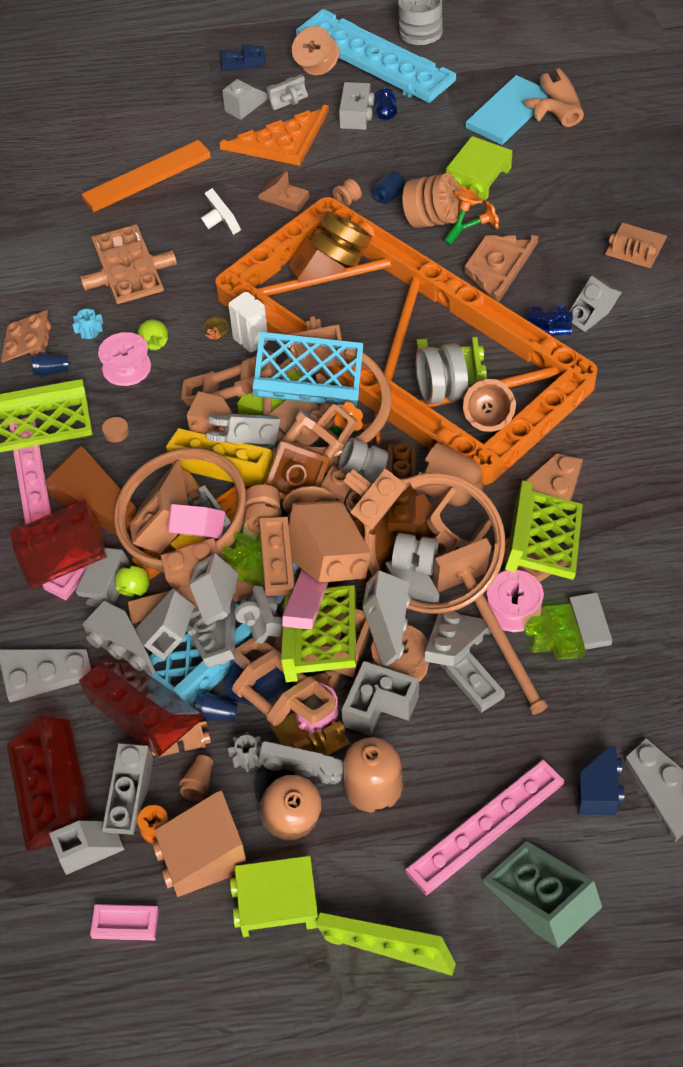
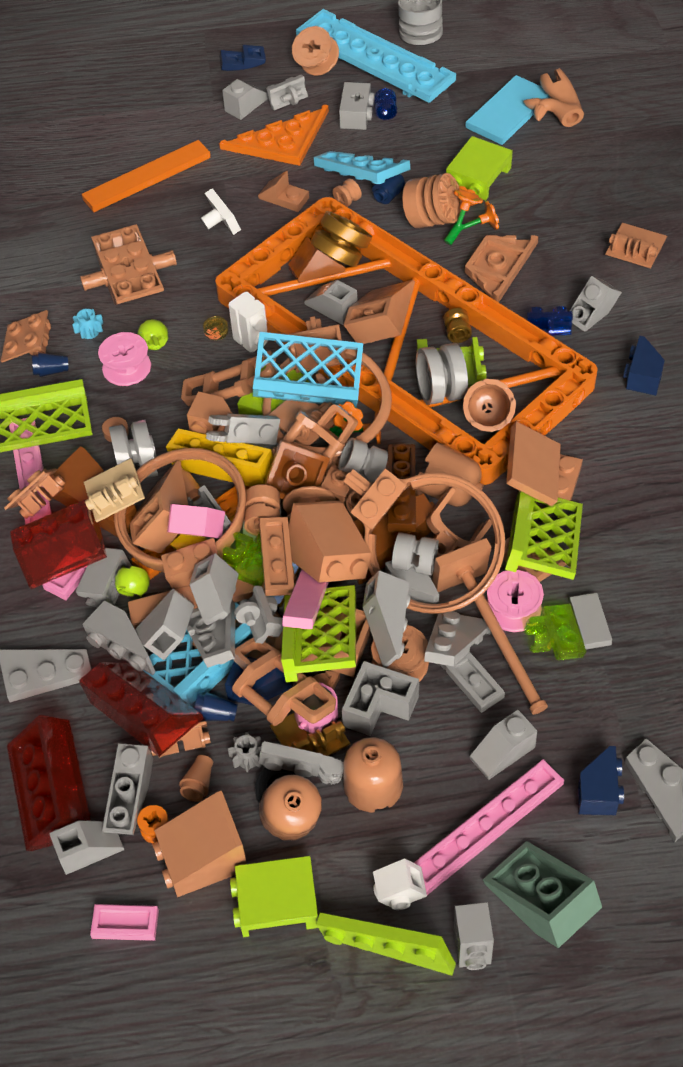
none -> nougat hinge [4,468,66,519]
none -> tan hinge [84,458,145,522]
none -> light grey wheel [109,419,158,478]
none -> light grey slope [304,280,357,325]
none -> medium azure wing [314,151,410,184]
none -> nougat slope [344,280,415,344]
none -> white brick [373,858,427,910]
none -> pearl gold wheel [443,308,472,343]
none -> light grey brick [453,902,494,970]
none -> light grey slope [470,710,537,780]
none -> nougat tile [506,421,561,506]
none -> dark blue slope [623,336,665,396]

